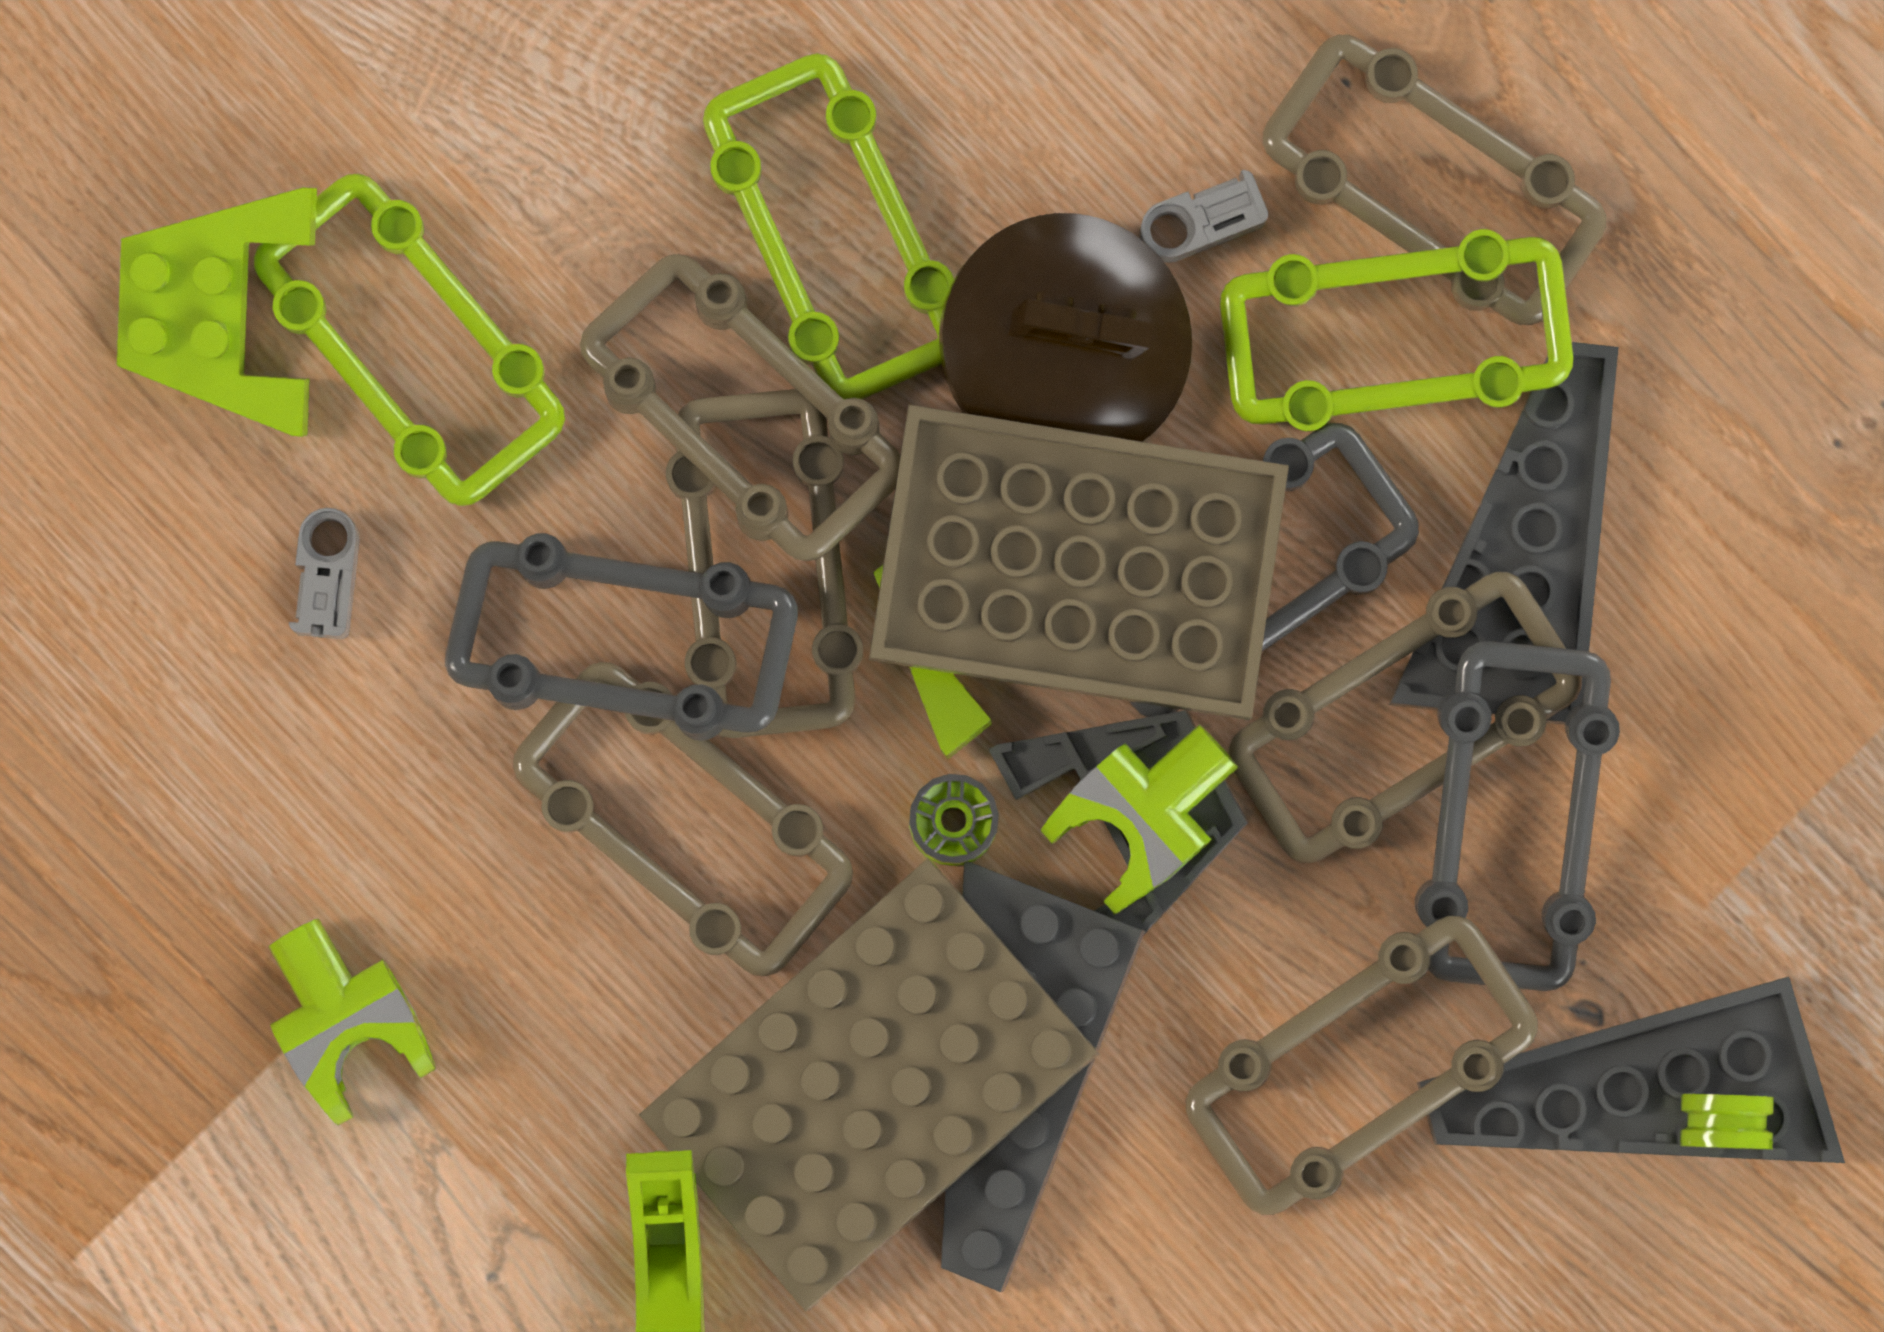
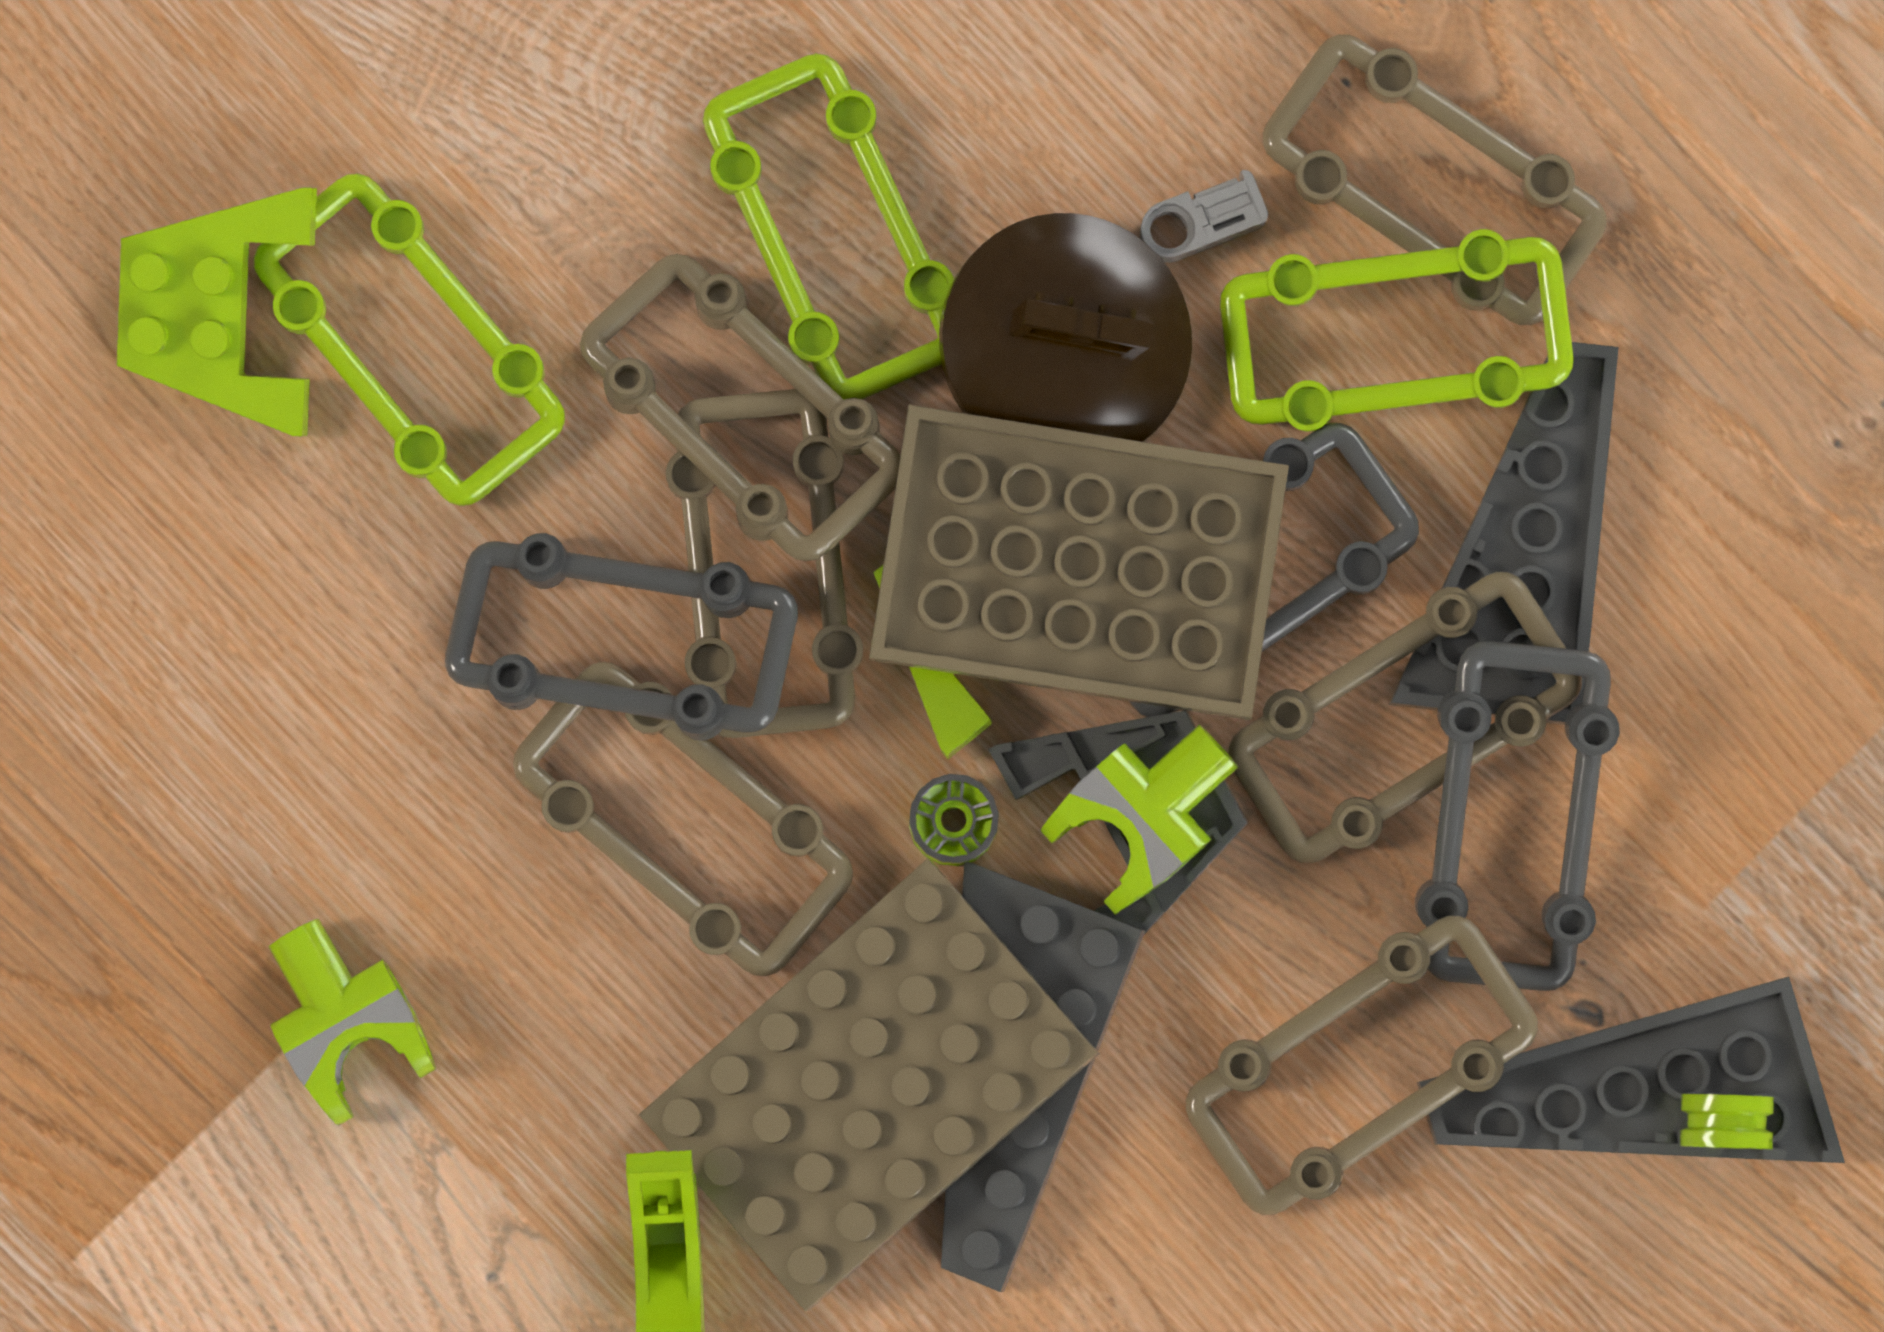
light grey piece [289,508,360,639] -> none

